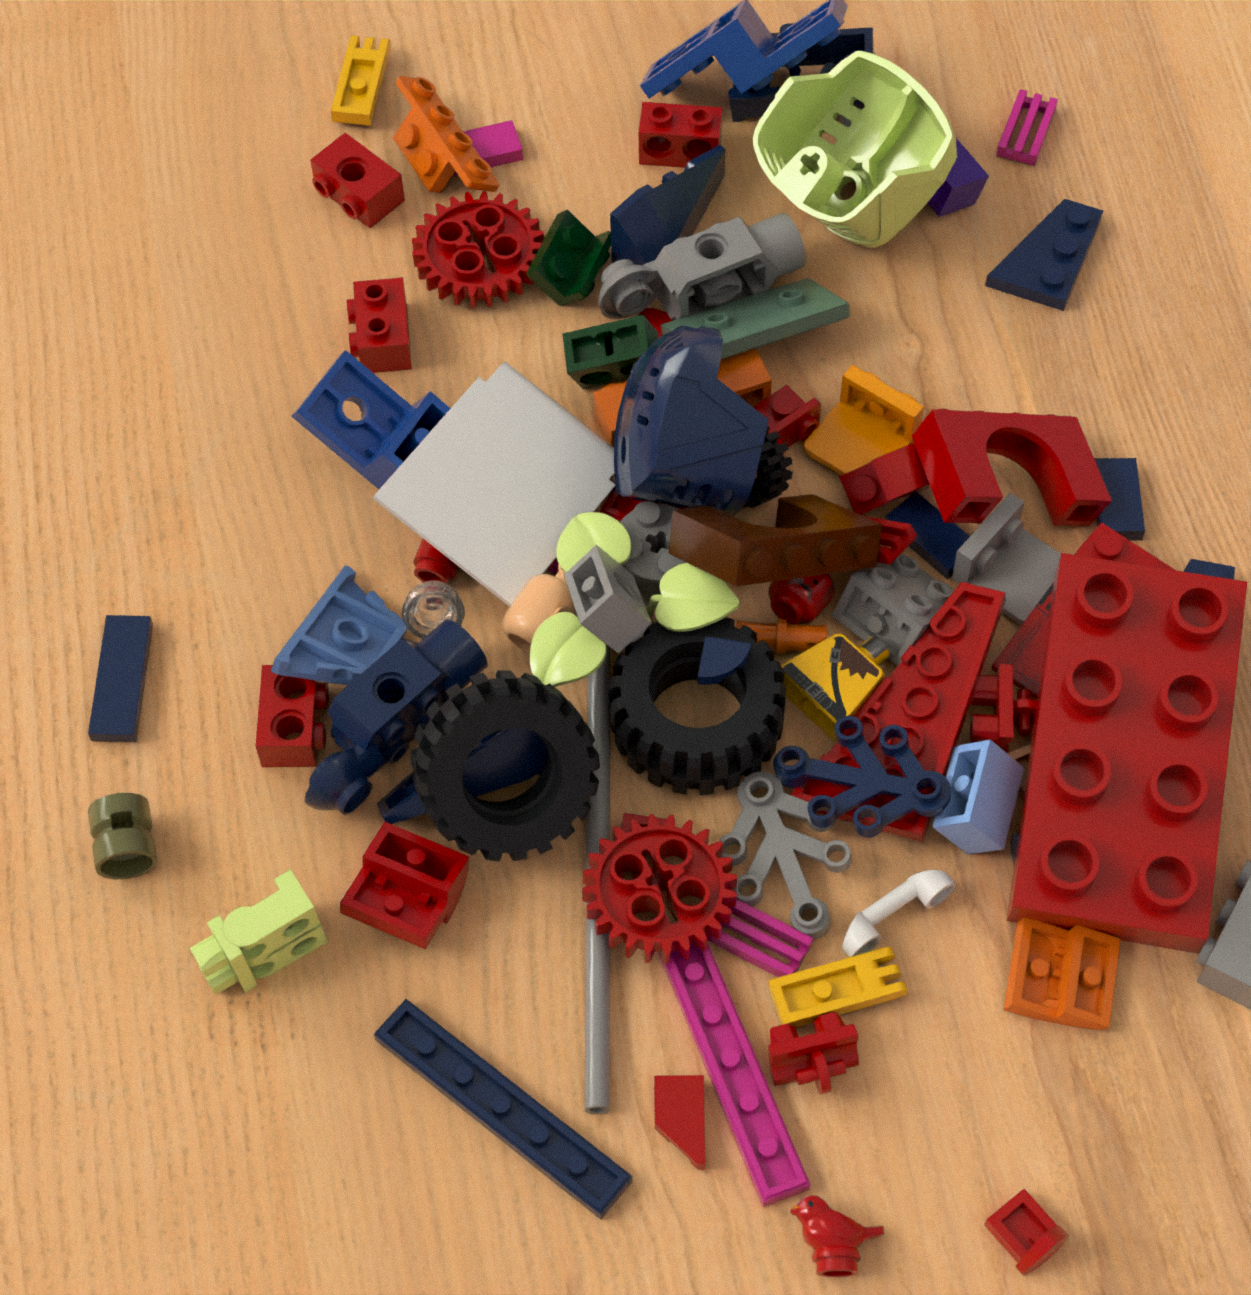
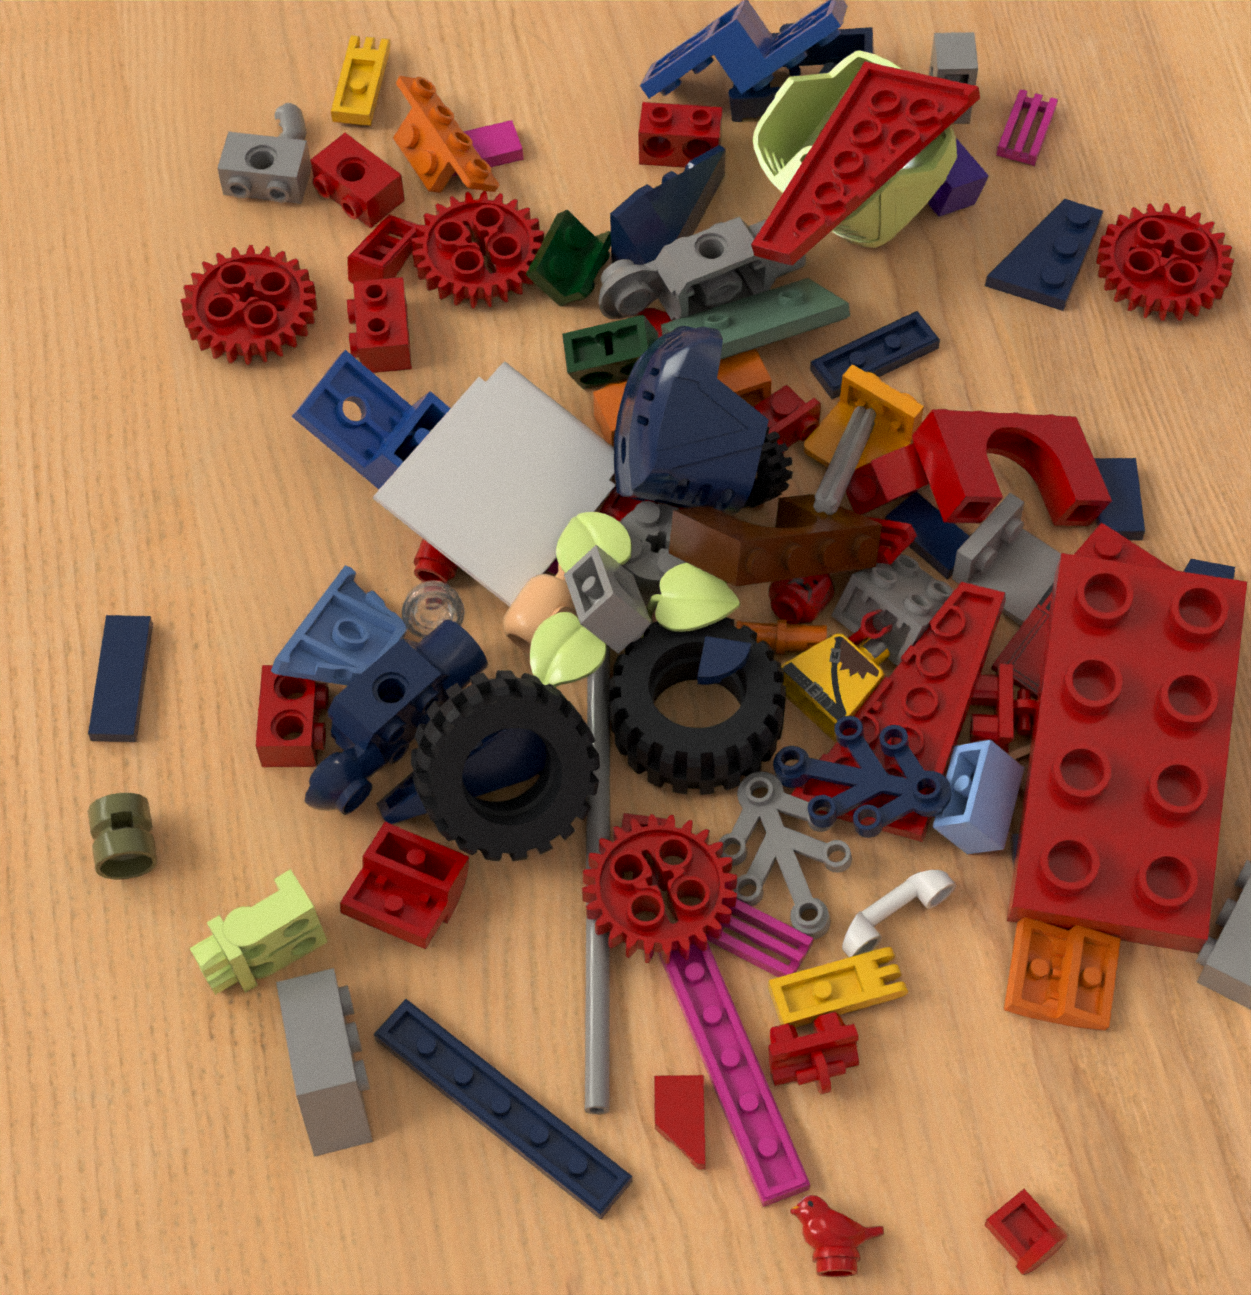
none -> red gear [180,245,318,365]
none -> light grey brick [217,132,312,204]
none -> light grey arm [274,103,307,140]
none -> light grey wedge [276,968,373,1157]
none -> red slope [347,214,418,284]
none -> red wing [751,61,980,266]
none -> dark blue tile [810,311,940,400]
none -> light grey axle [813,406,877,515]
none -> red hand [848,609,892,646]
none -> light grey brick [929,32,978,124]
none -> red gear [1096,203,1234,321]

